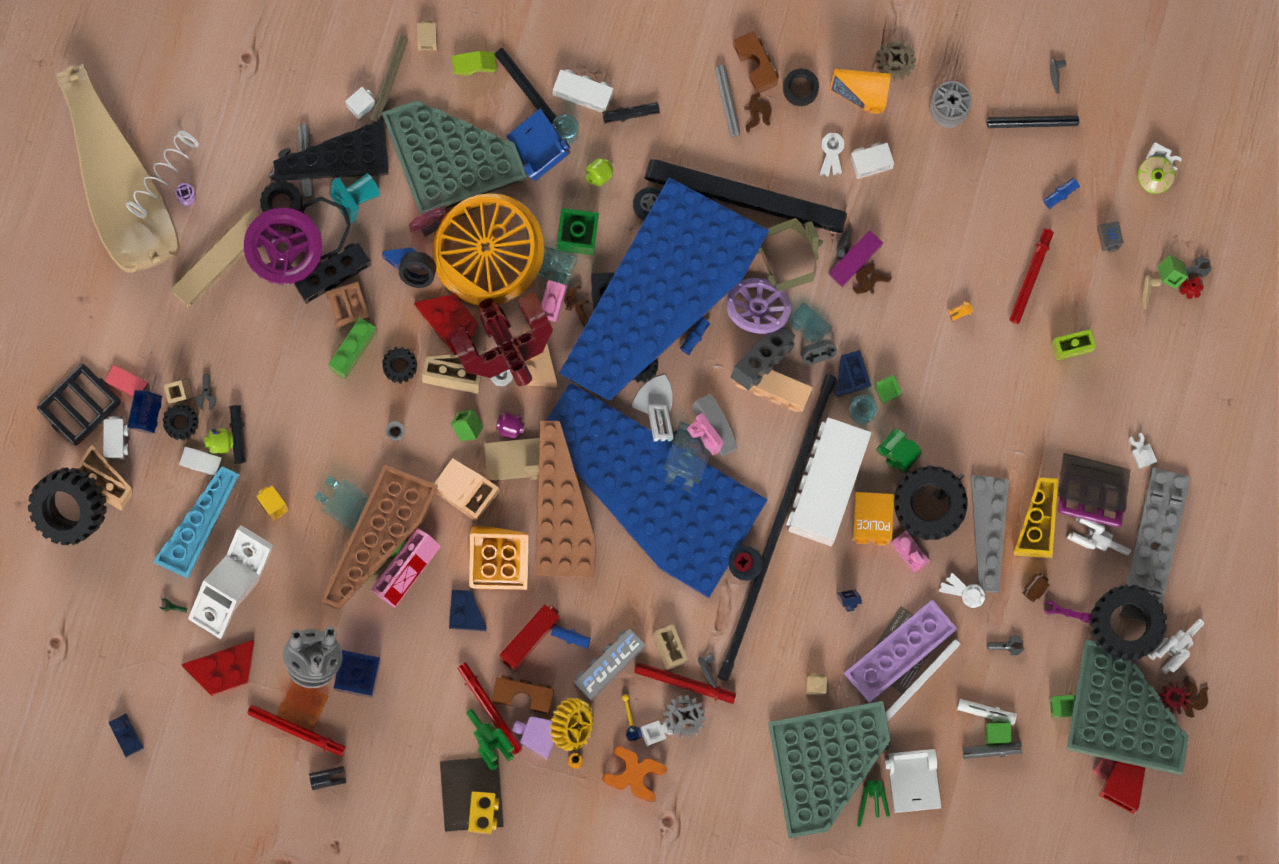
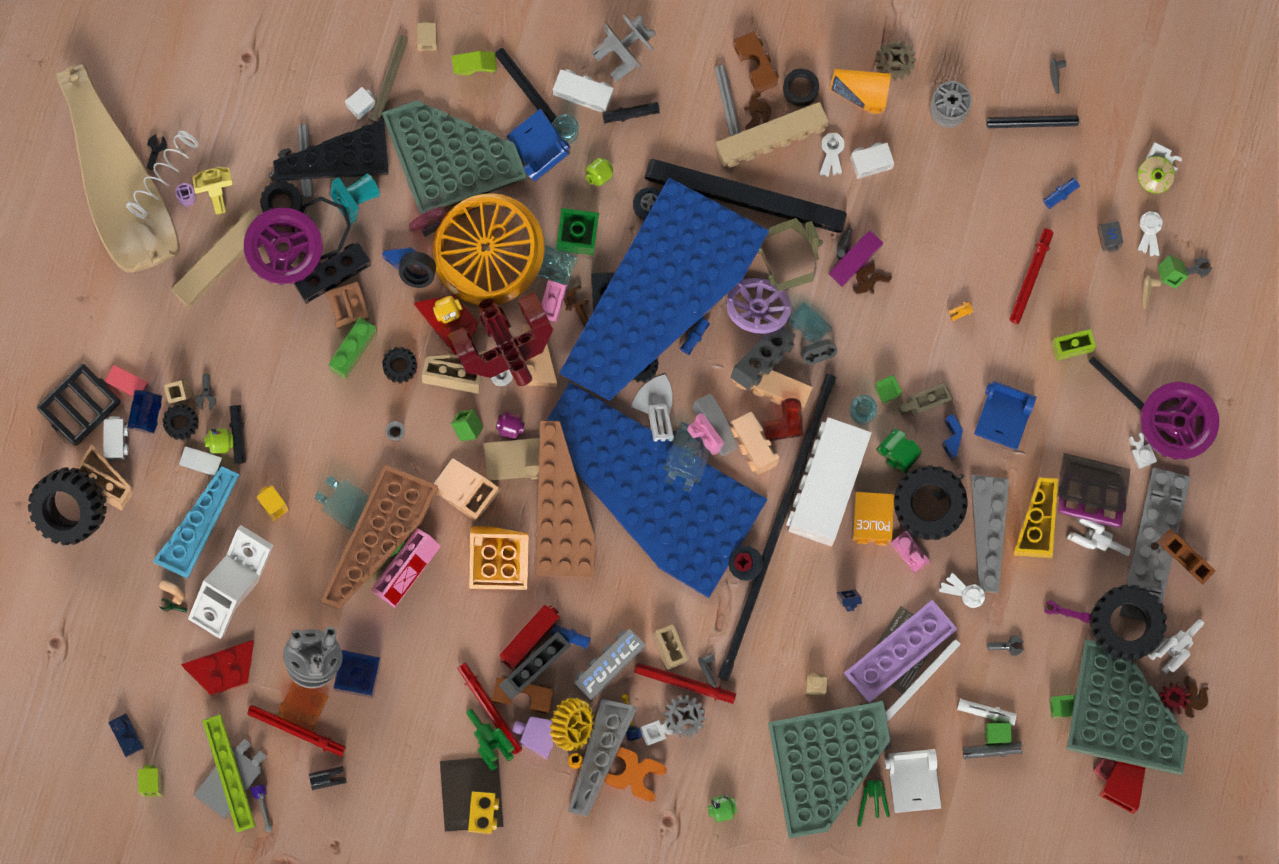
dark blue wing [449,590,487,632] -> none
dark blue wing [835,350,871,397] -> none
reddish brown brick [1022,573,1050,602] -> none
red plant [1180,275,1204,299] -> none
none -> lime brick [138,765,163,797]
none -> black bar [147,134,168,170]
none -> light nougat arm [159,580,185,605]
none -> light yellow piece [192,167,233,214]
none -> light grey tile [194,739,267,819]
none -> lime tile [202,714,256,833]
none -> hinge [250,784,272,832]
none -> yellow head [433,295,463,324]
none -> dark grey brick [498,632,571,700]
none -> light grey wing [568,699,637,817]
none -> light grey piece [591,13,656,82]
none -> bright green head [707,794,737,822]
none -> tan brick [715,102,828,168]
none -> light nougat wedge [730,411,780,475]
none -> clear red brick [763,398,804,441]
none -> dark tan hinge [898,382,953,415]
none -> blue slope [942,414,963,461]
none -> blue door [974,381,1037,450]
none -> black bar [1088,356,1144,411]
none -> white piece [1137,211,1163,257]
none -> magenta gear [1140,382,1219,460]
none -> dark orange arch [1157,528,1216,585]

